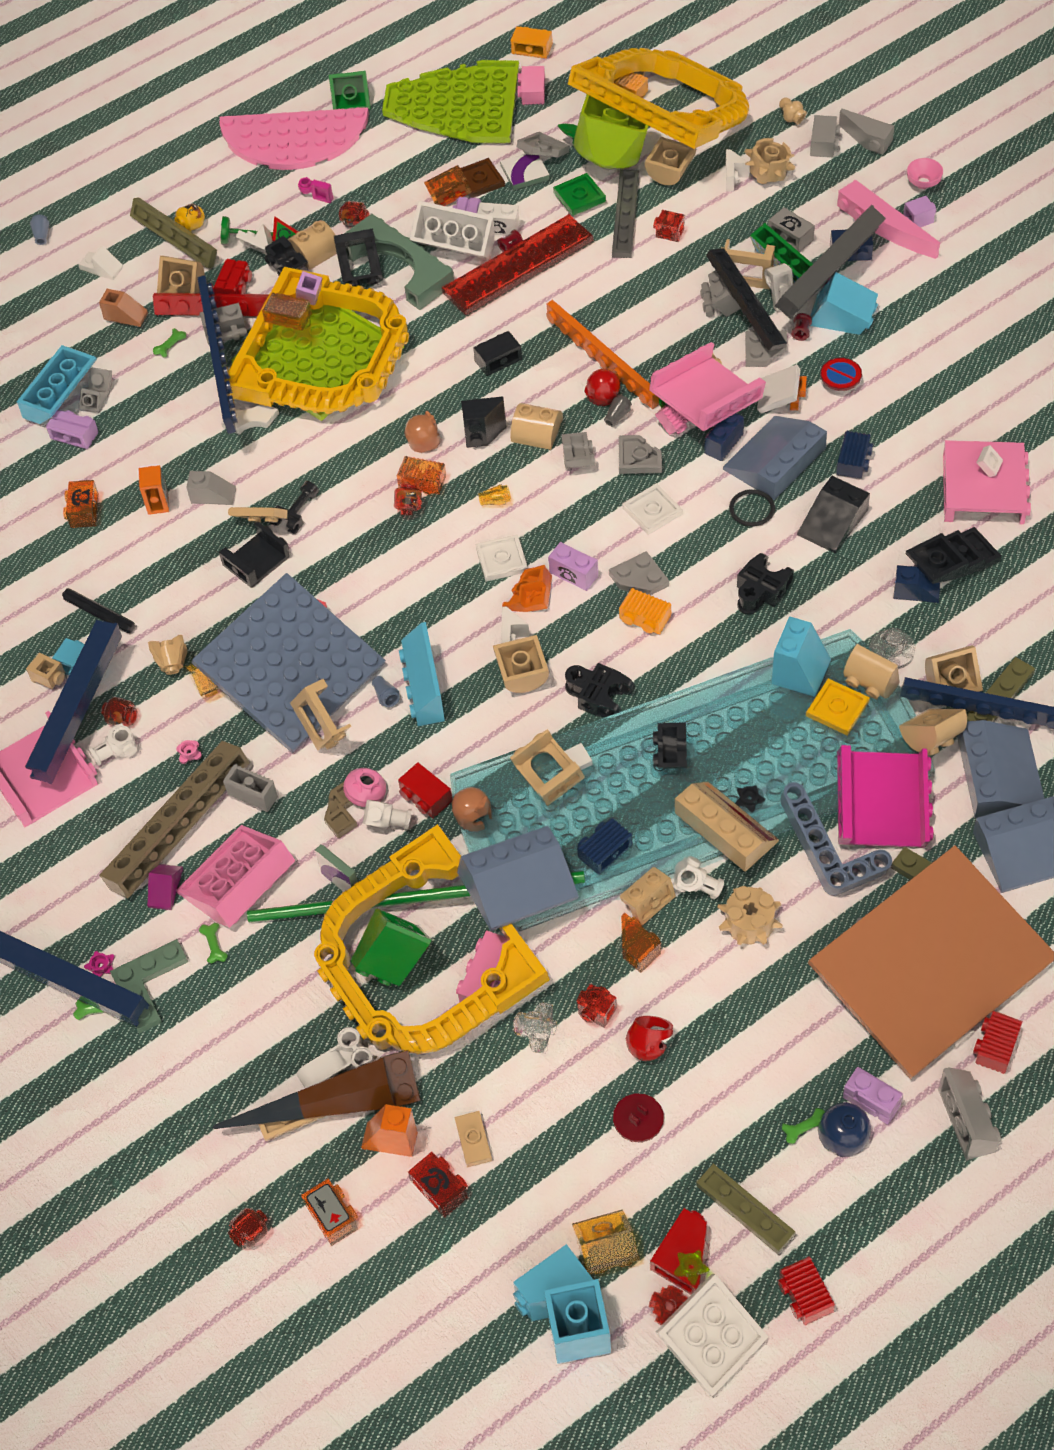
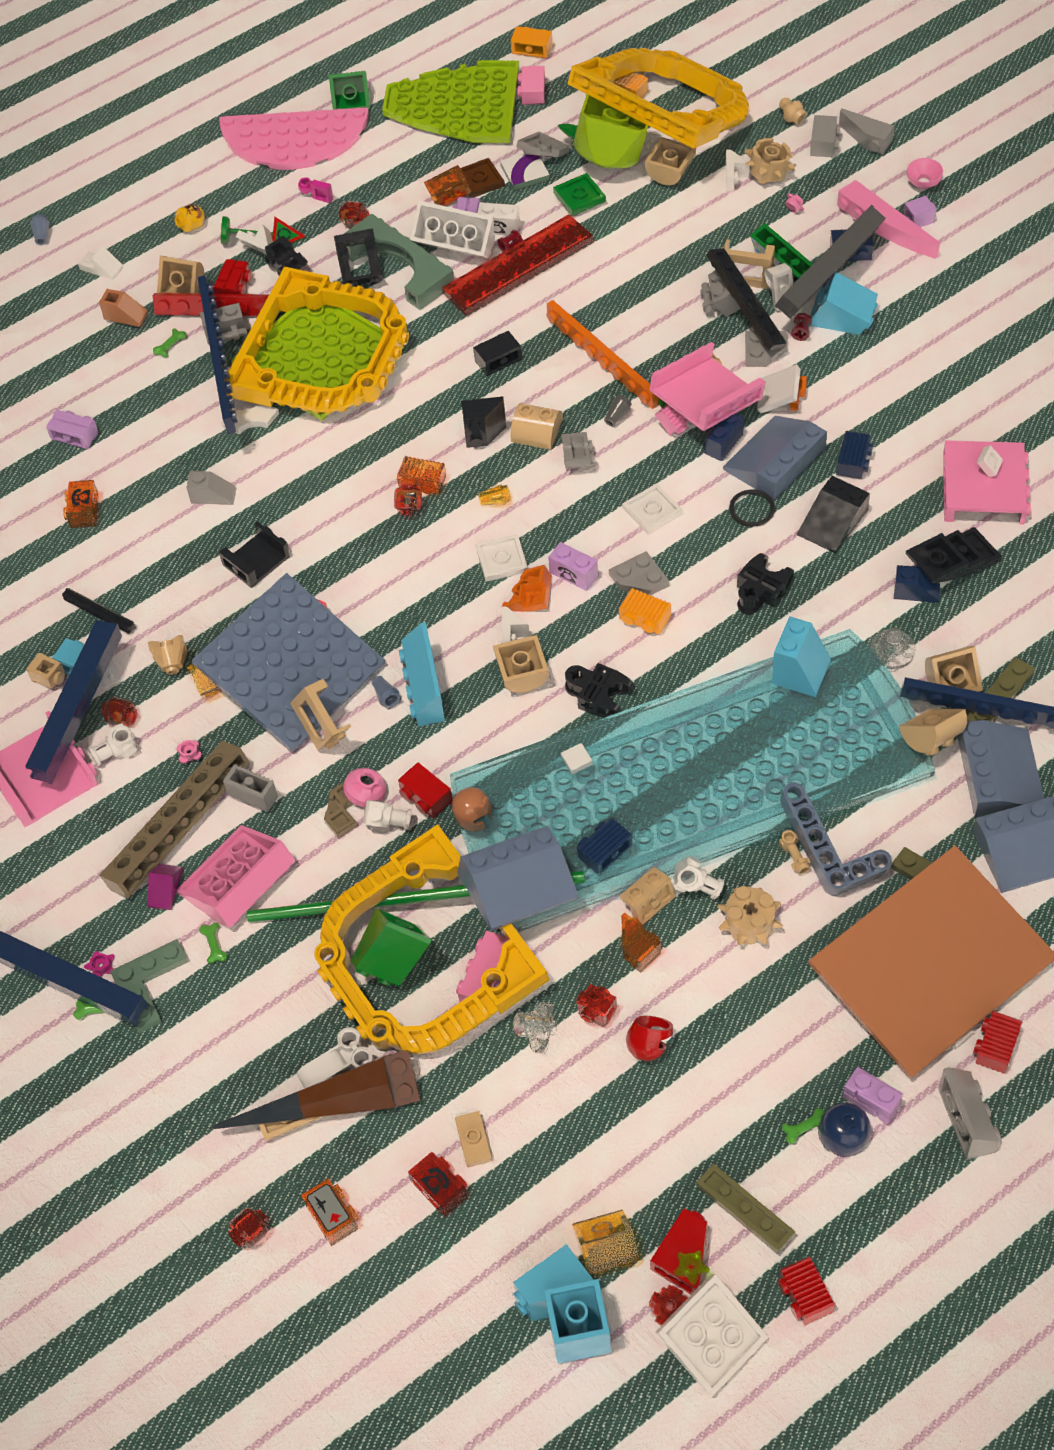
medium azure slope [17,345,97,424] -> none
light grey slope [79,367,112,412] -> none
olive plate [130,197,217,269] -> none
orange brick [139,465,169,515] -> none
tan hinge [228,507,288,523] -> none
clear orange brick [262,292,312,331] -> none
black bar [270,481,319,534] -> none
tan brick [288,220,337,270] -> none
lavender brick [296,271,322,306] -> none
tile [315,844,358,892] -> none
orange slope [361,1104,418,1157] -> none
nougat helmet [404,411,440,453] -> none
tan panel [510,729,585,806] -> none
red helmet [584,369,620,406] -> none
dark grey tile [612,169,639,258] -> none
dark red piece [613,1093,664,1143] -> none
light grey plate [619,435,662,474] -> none
clear red brick [653,209,685,242] -> none
black cylinder [653,722,687,769] -> none
tan slope [675,782,779,872] -> none
black plate [735,785,766,813] -> none
light grey brick [768,207,815,252] -> none
yellow tile [806,678,870,736] -> none
piece [820,358,862,391] -> none
dark pink panel [837,745,934,848] -> none
tan brick [844,644,900,699] -> none
none -> tan bar [779,830,811,875]
none -> bright pink plate [785,193,804,213]

